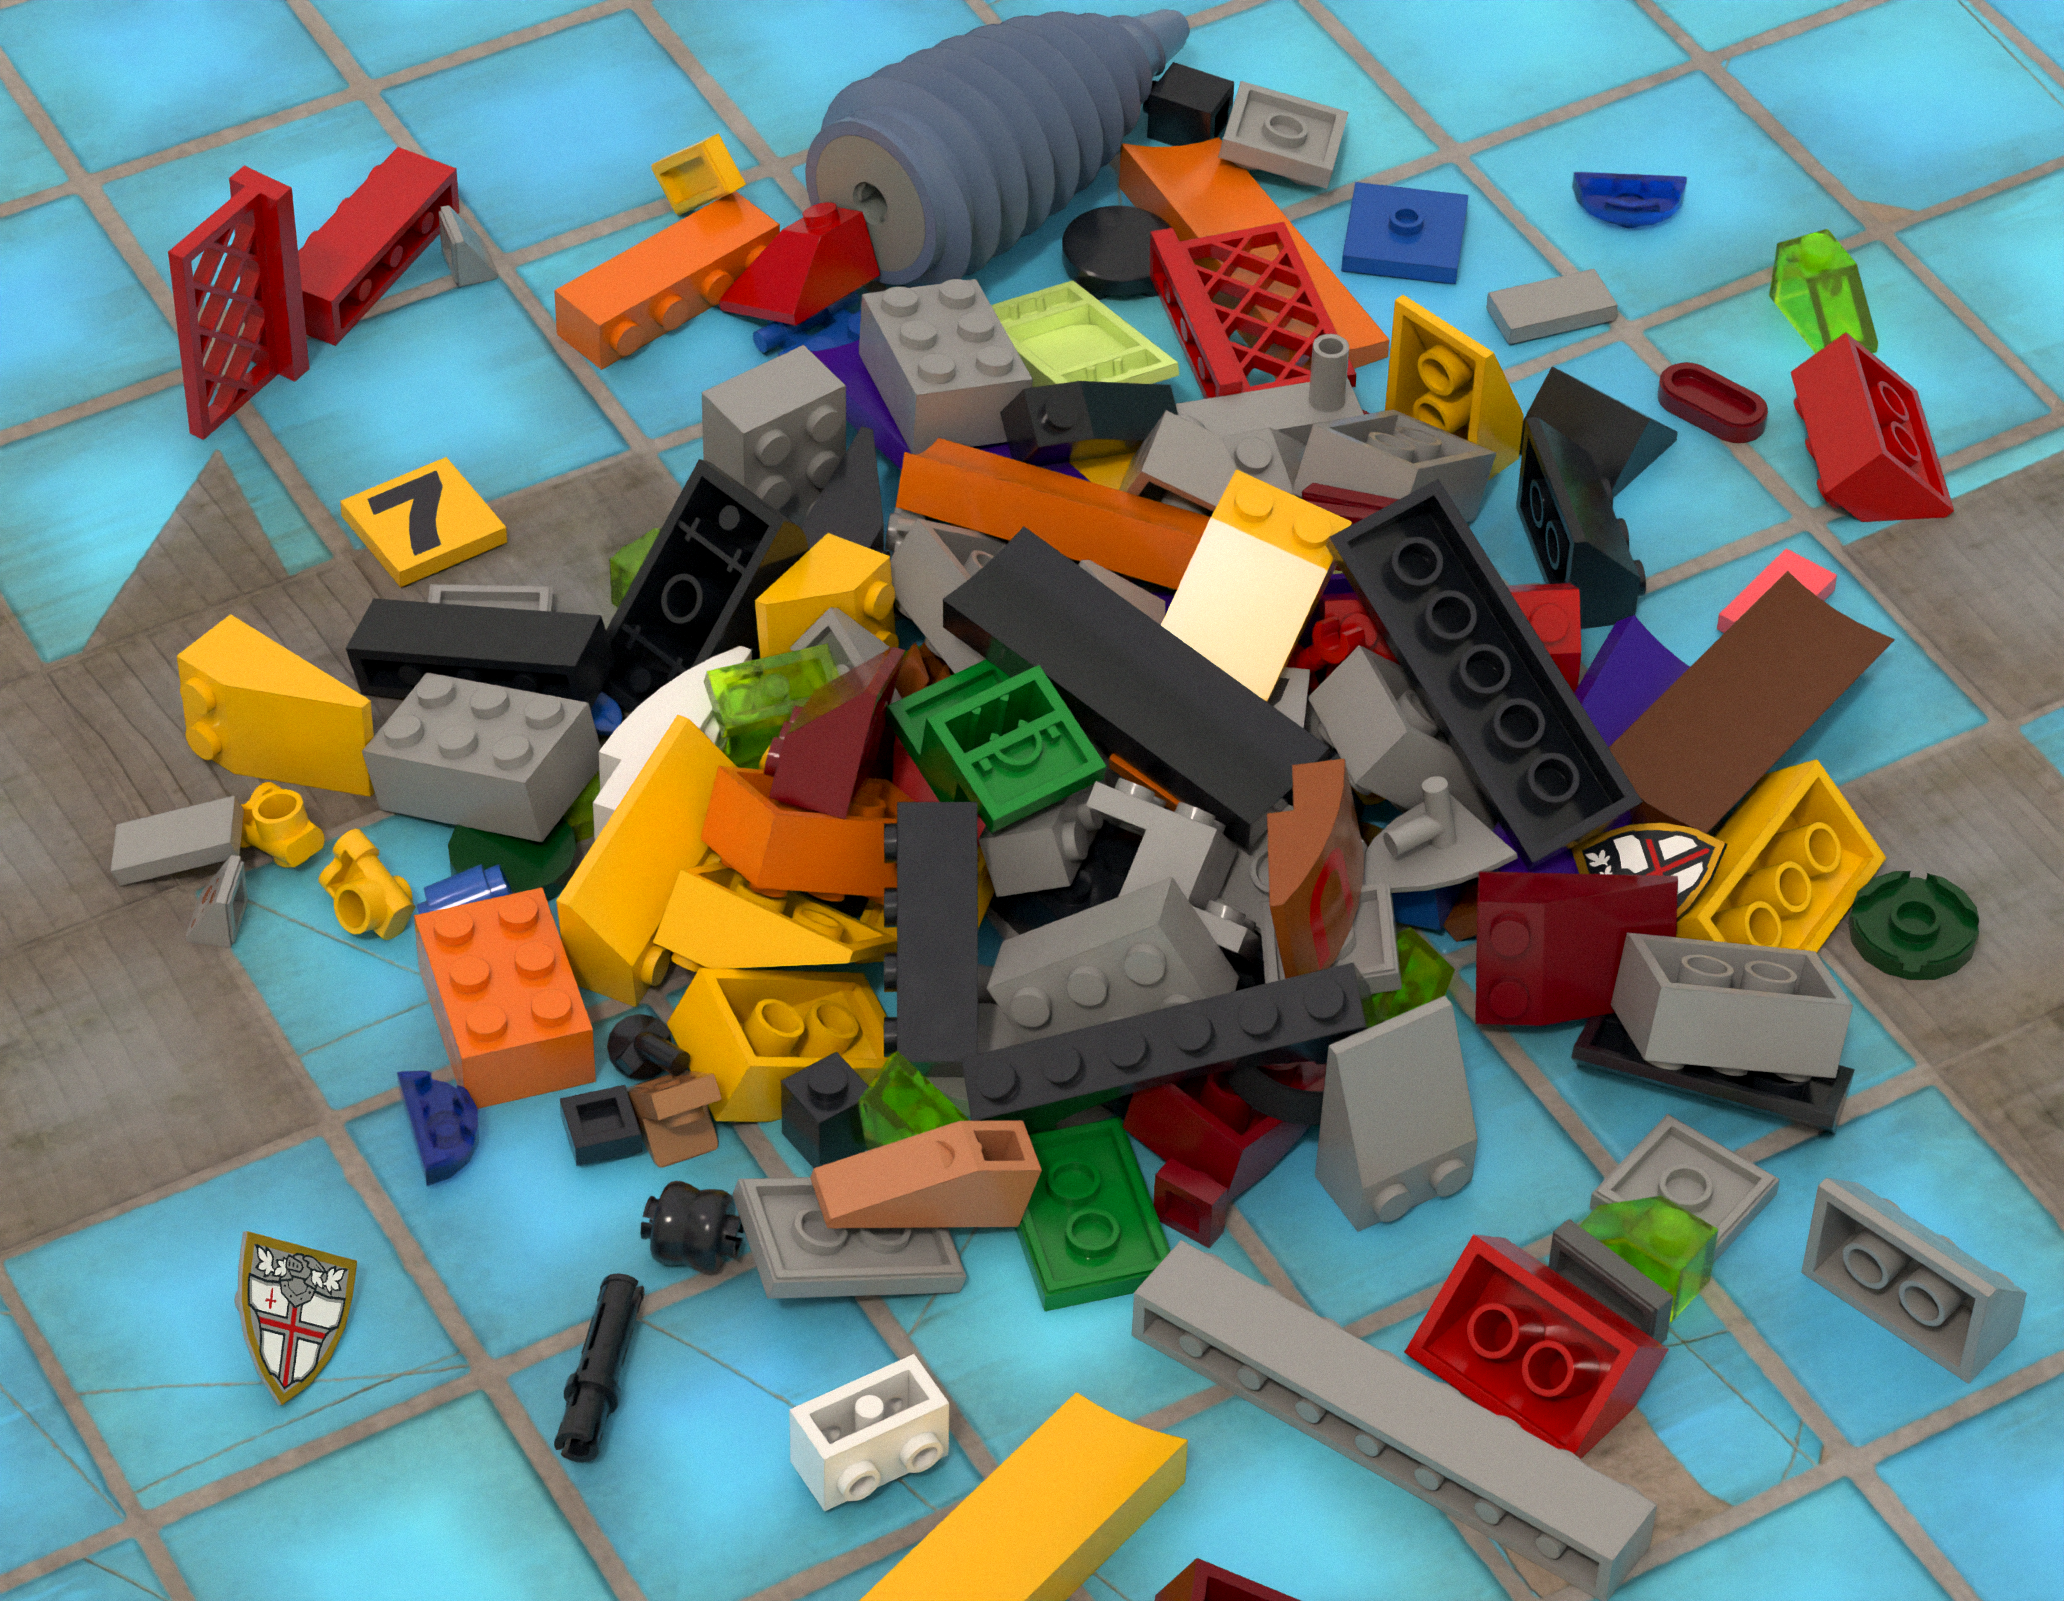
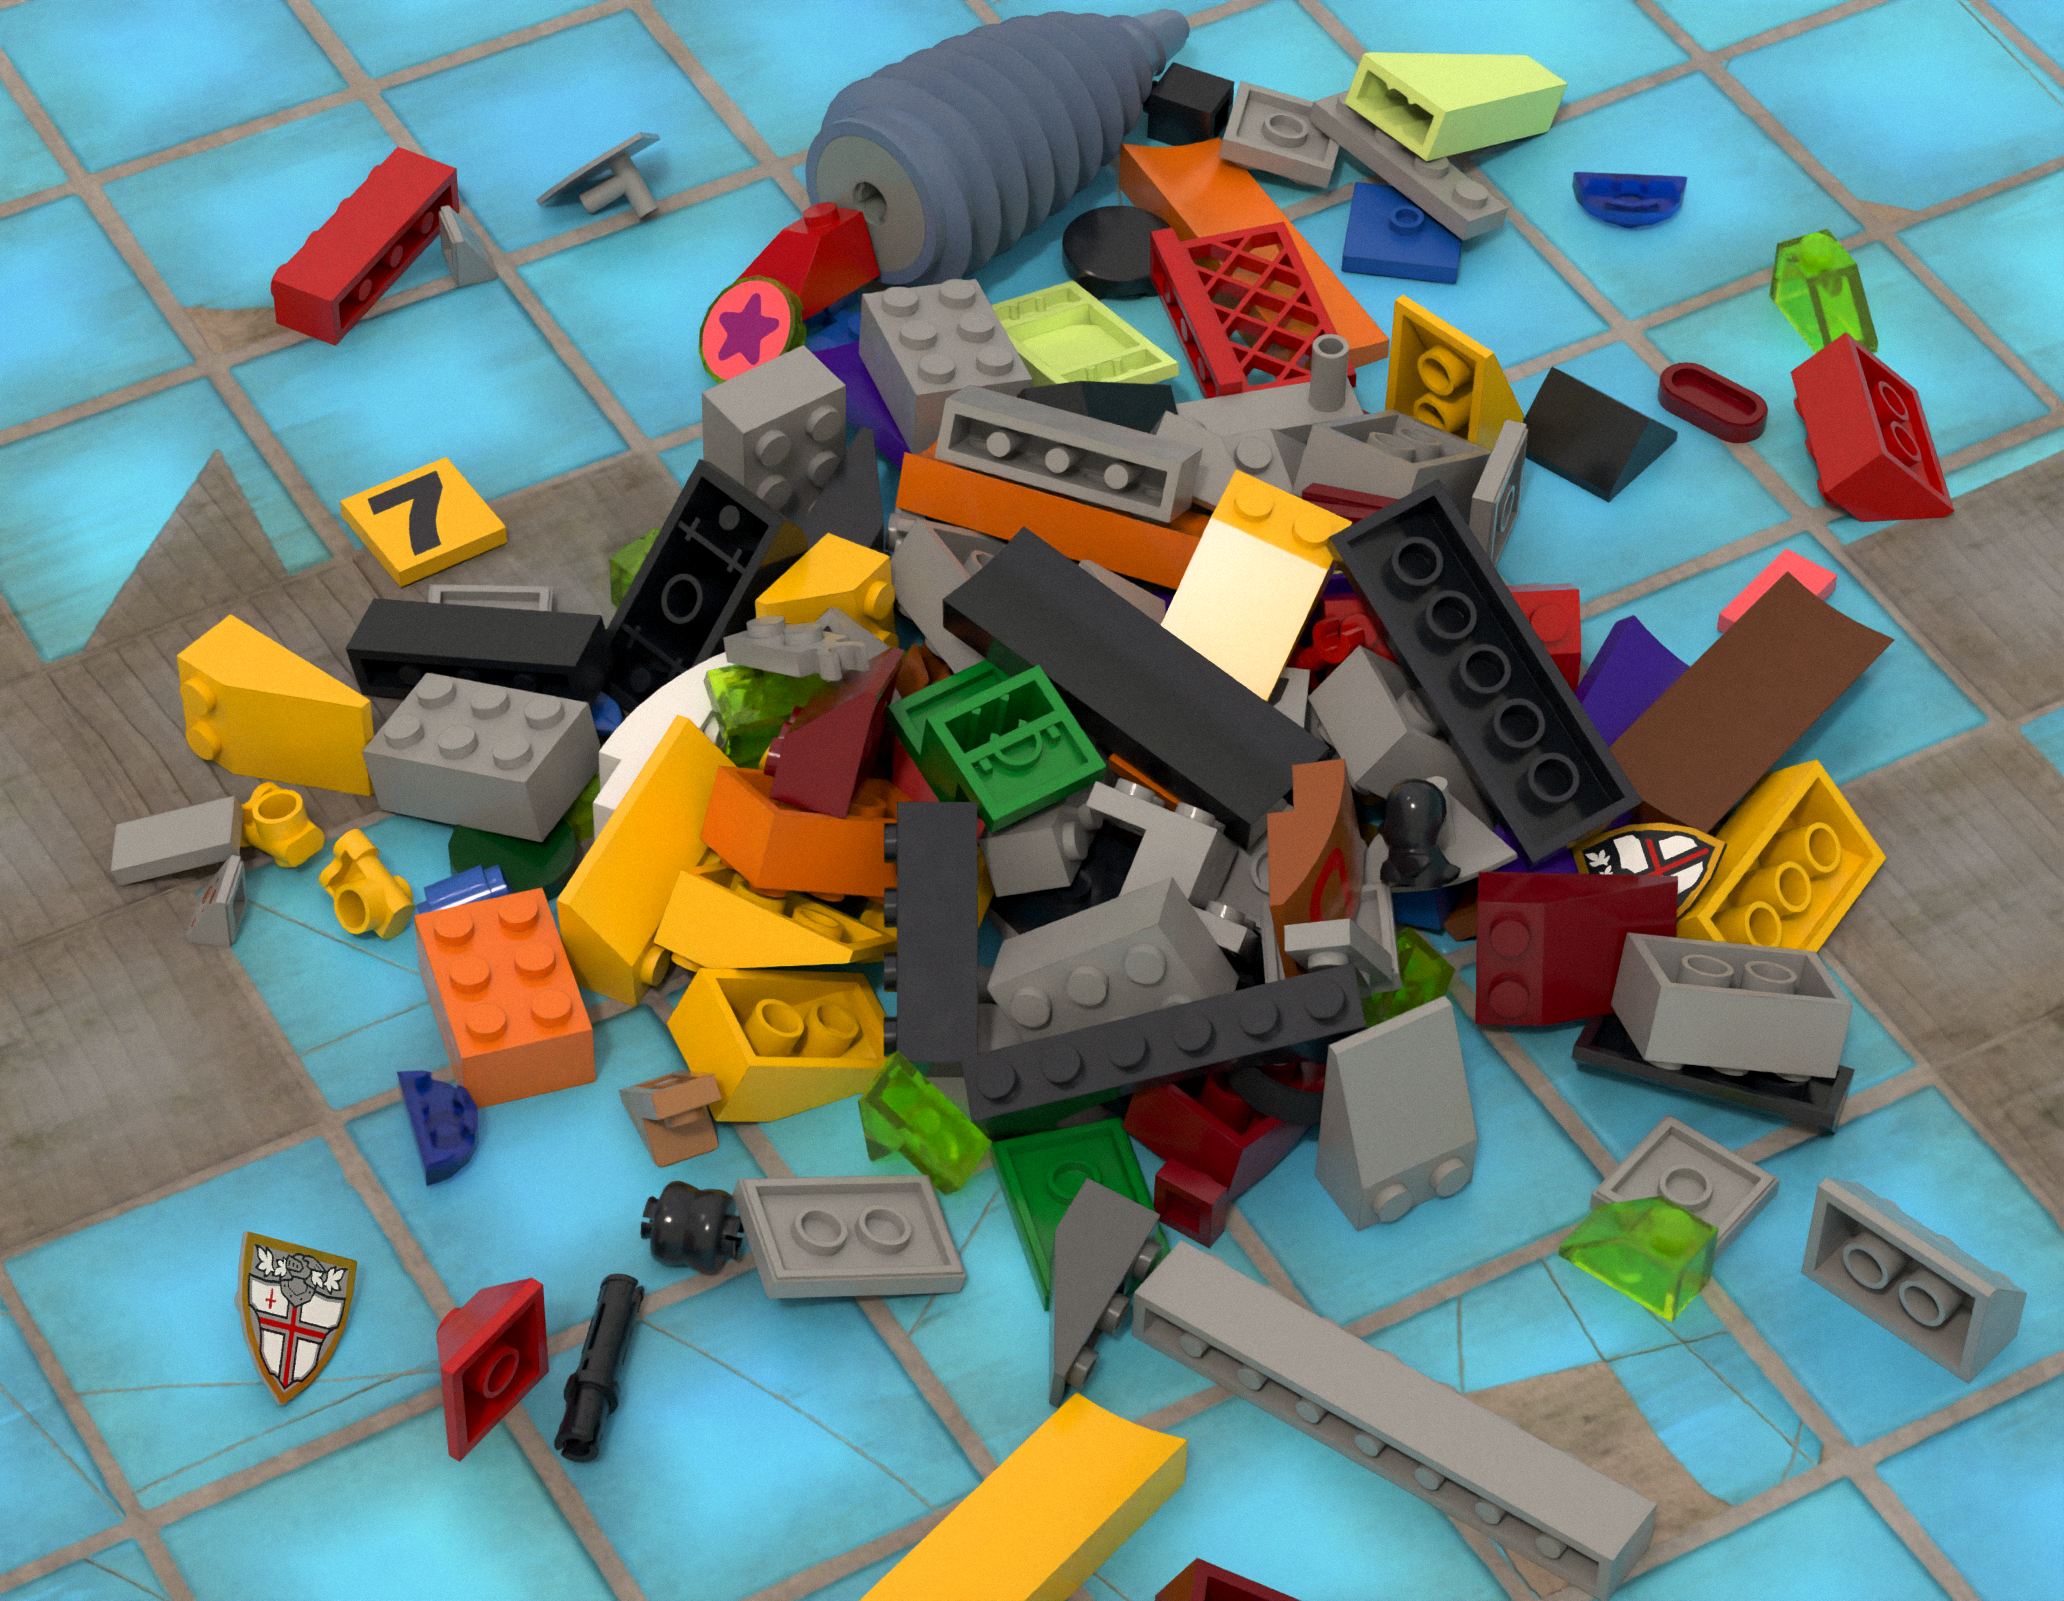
red fence [168,165,310,440] -> none
orange brick [554,191,780,370] -> none
black plate [560,1085,642,1166] -> none
black plate [607,1014,690,1081] -> none
yellow tile [651,133,746,216] -> none
black brick [781,1052,875,1169] -> none
white brick [789,1354,949,1512] -> none
nougat slope [810,1121,1042,1228] -> none
red slope [1404,1234,1669,1459] -> none
light grey tile [1486,269,1618,345] -> none
black slope [1516,417,1646,629] -> none
dark grey tile [1548,1219,1674,1344] -> none
dark green tile [1848,871,1979,980] -> none
none -> red slope [436,1278,549,1462]
none -> light grey shield [536,132,660,219]
none -> tile [698,275,807,384]
none -> light grey plate [723,615,869,681]
none -> light grey brick [934,385,1203,524]
none -> dark grey slope [1049,1178,1163,1408]
none -> light grey plate [1284,918,1392,986]
none -> light grey plate [1308,90,1508,240]
none -> yellowish green slope [1344,52,1568,161]
none -> black animal [1377,779,1461,888]
none -> light grey tile [1469,419,1528,569]

